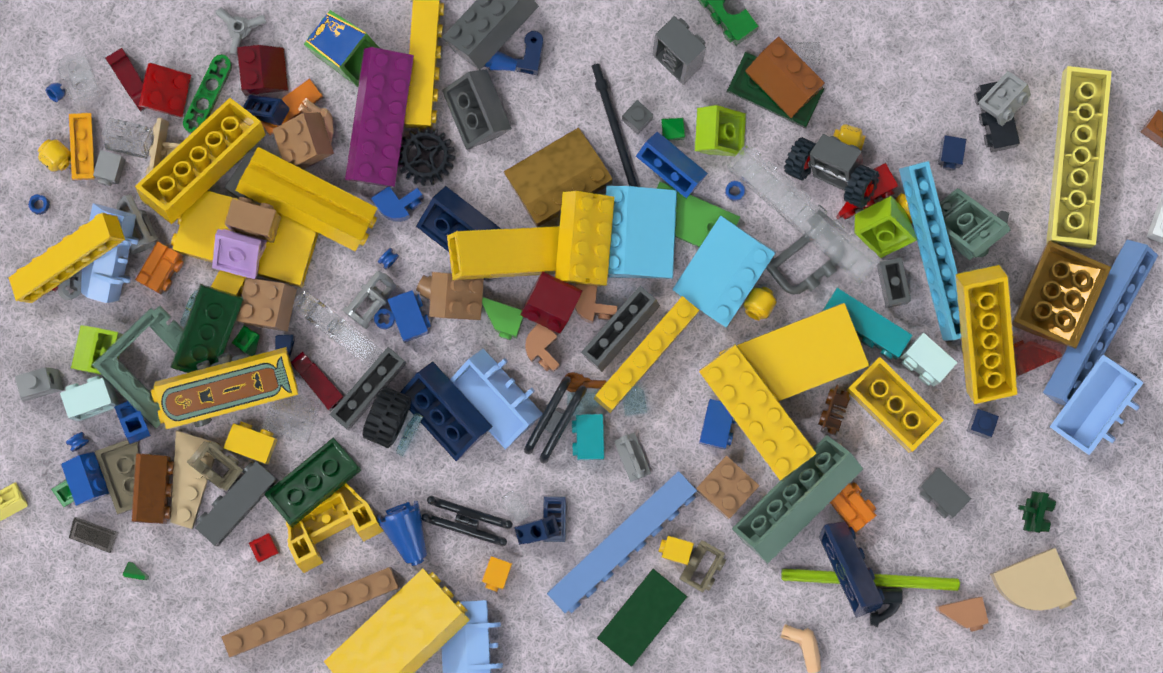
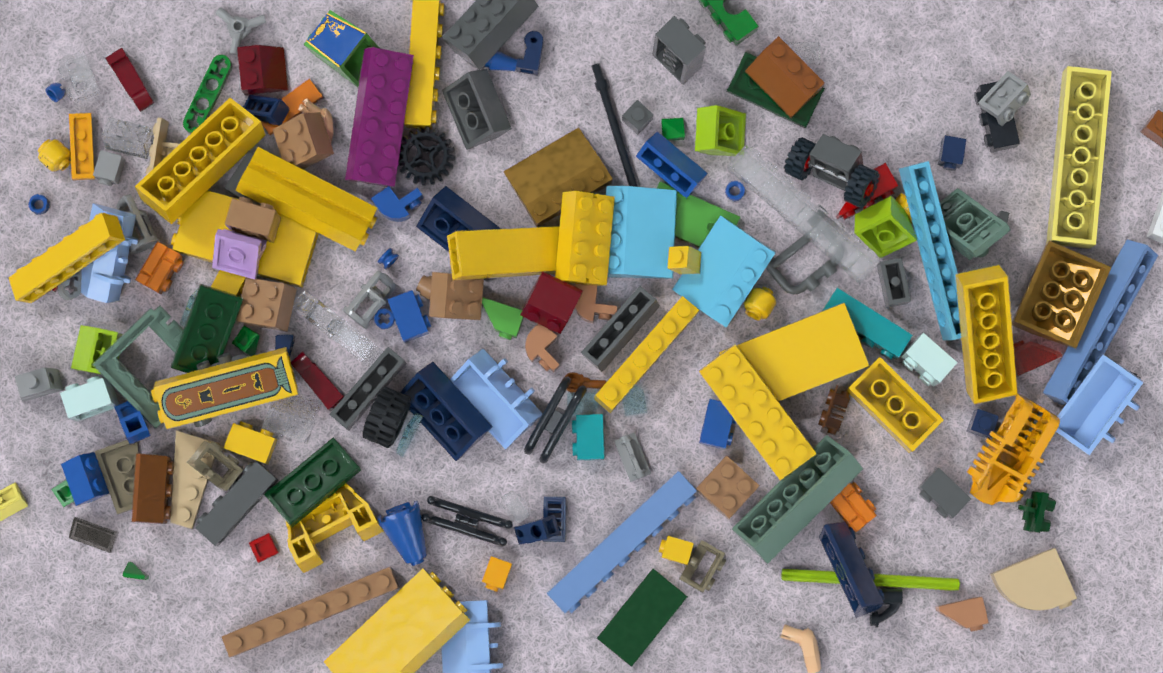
blue bush [66,432,89,452] -> none
red plate [139,63,191,118] -> none
yellow head [833,124,866,151] -> none
none -> yellow brick [667,246,701,274]
none -> light orange connector [967,394,1060,505]

